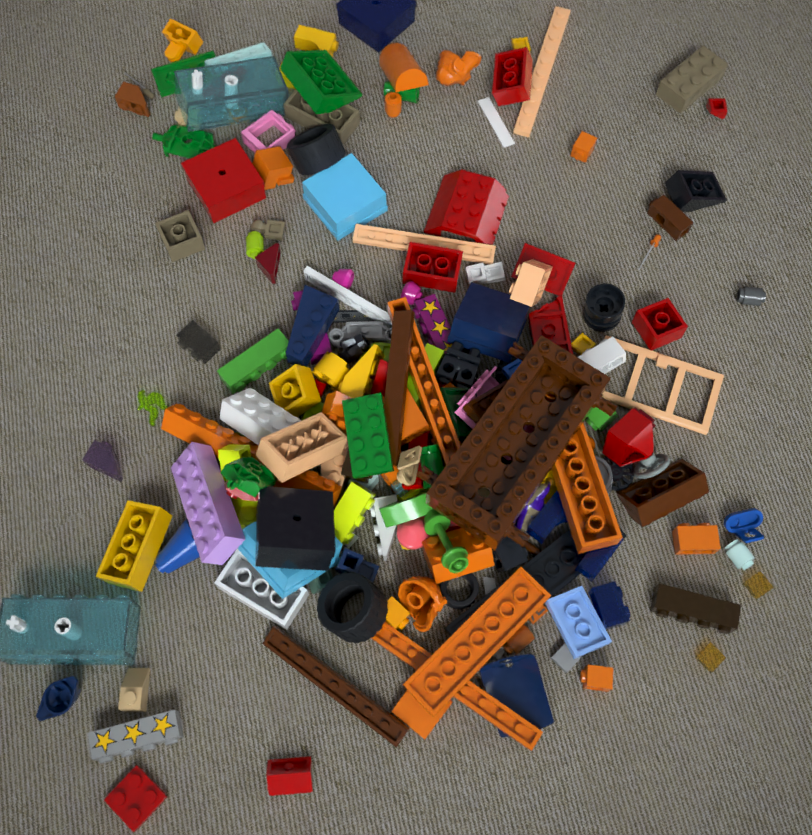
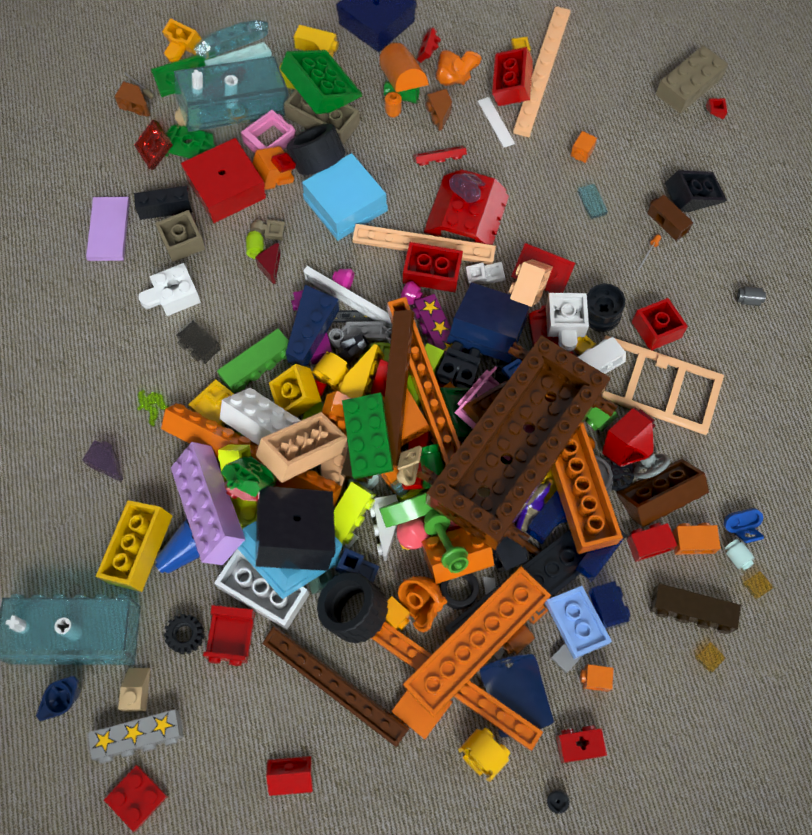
none -> lavender tile [86,197,130,261]
none -> clear red plate [134,120,173,170]
none -> black brick [134,186,193,220]
none -> white brick [139,263,201,316]
none -> black tyre [164,614,204,654]
none -> yellow plate [188,379,234,427]
none -> clear light blue brick [194,20,268,59]
none -> red panel [203,605,256,666]
none -> red tile [271,152,296,173]
none -> red plate [413,146,467,166]
none -> red plate [416,27,441,63]
none -> dark orange slope [425,89,452,131]
none -> clear purple bracket [450,173,486,203]
none -> yellow brick [458,728,510,782]
none -> white brick [546,293,589,352]
none -> black tile [547,789,570,814]
none -> red brick [556,725,607,764]
none -> clear light blue tile [577,184,608,219]
none -> red brick [626,523,678,562]

